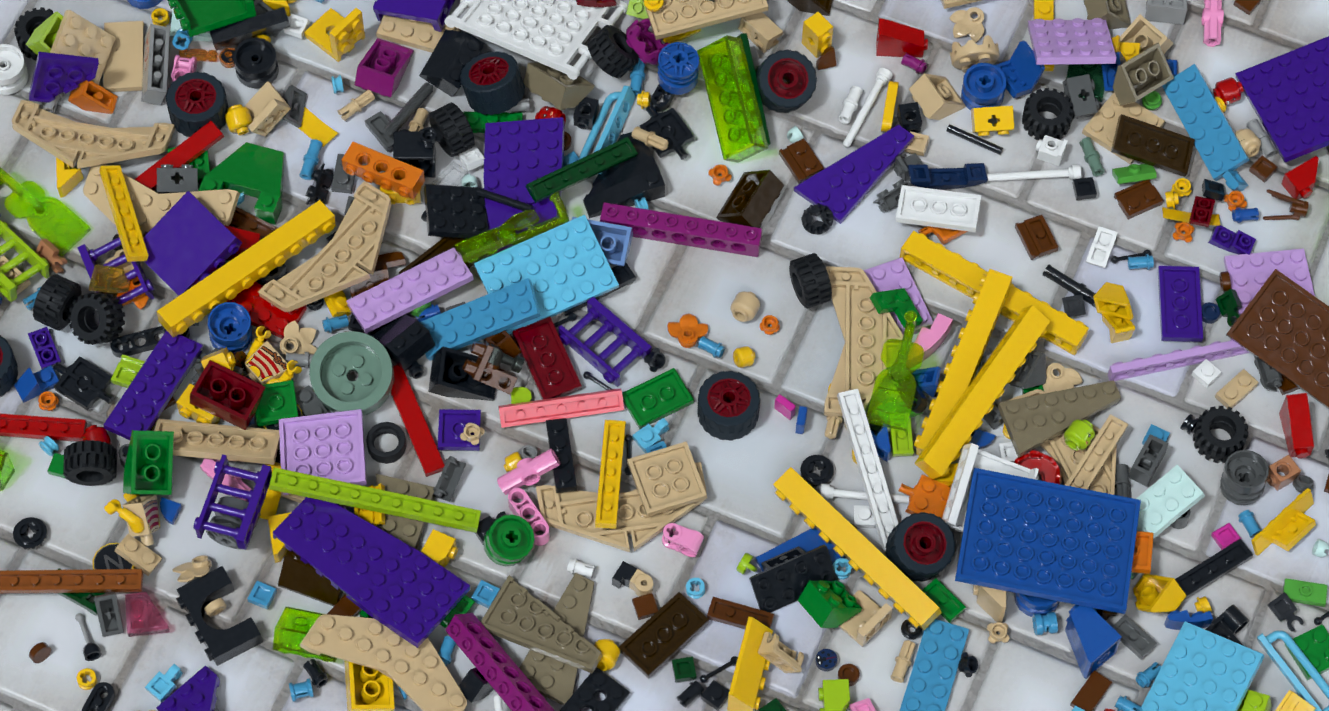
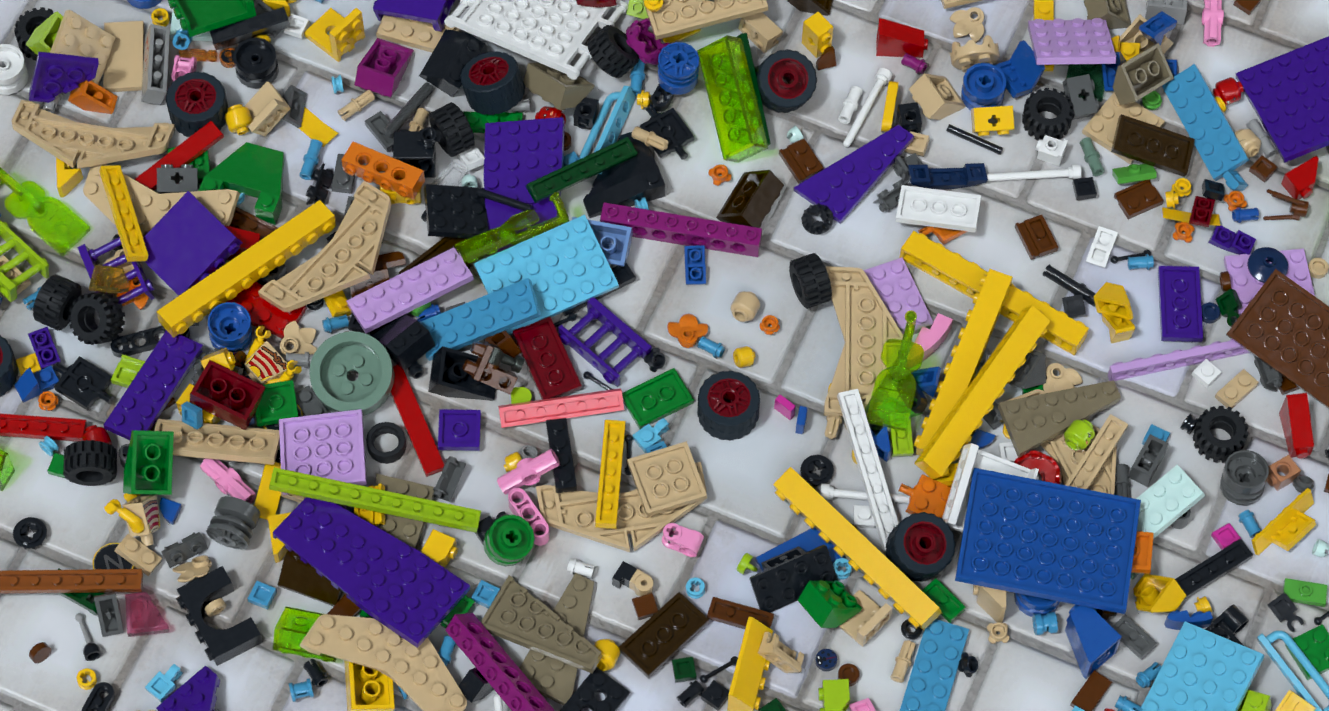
nougat plate [35,239,68,273] -> none
dark purple fence [193,454,272,550] -> none
tan plate [460,423,485,445] -> none
green plate [870,288,923,328] -> none
none -> yellow plate [16,353,41,376]
none -> dark grey hinge [161,532,208,568]
none -> dark azure plate [181,401,203,429]
none -> blue slope [684,245,706,285]
none -> blue slope [1139,11,1177,45]
none -> dark blue dish [1247,247,1288,283]
none -> tan tile [1308,258,1329,279]

